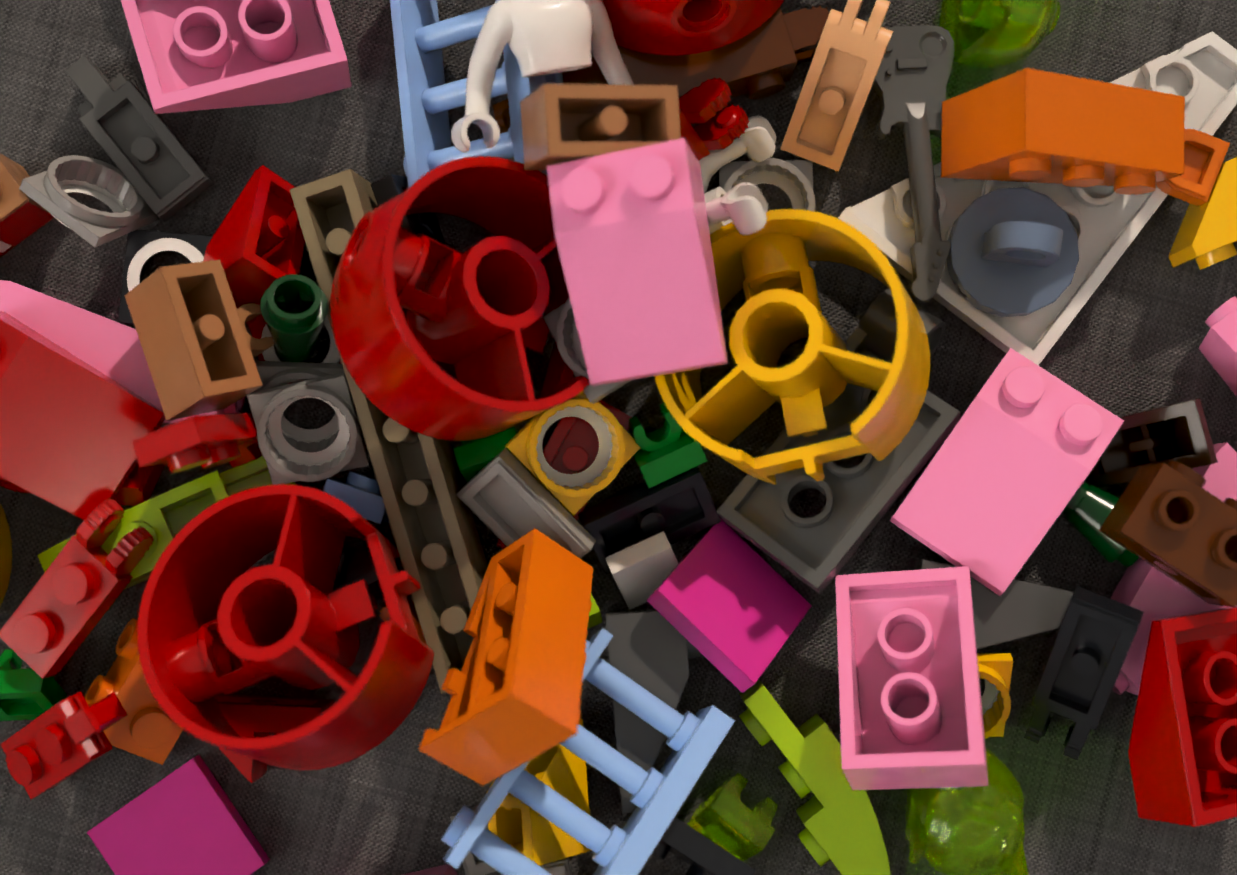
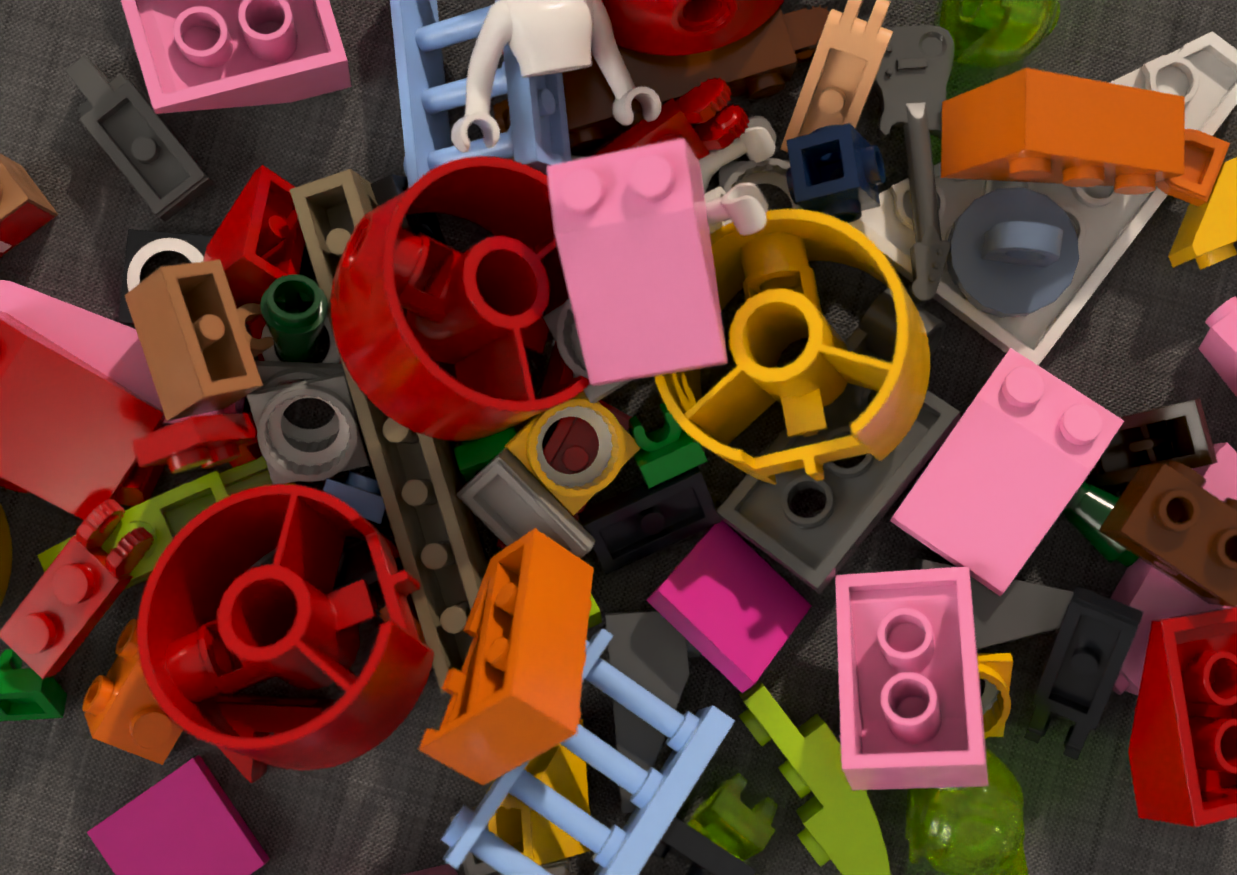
red hinge [0,691,128,800] -> none
light grey piece [19,155,157,248] -> none
medium nougat brick [520,84,681,171] -> none
white tile [605,531,678,610] -> none
none -> dark blue brick [786,123,886,223]

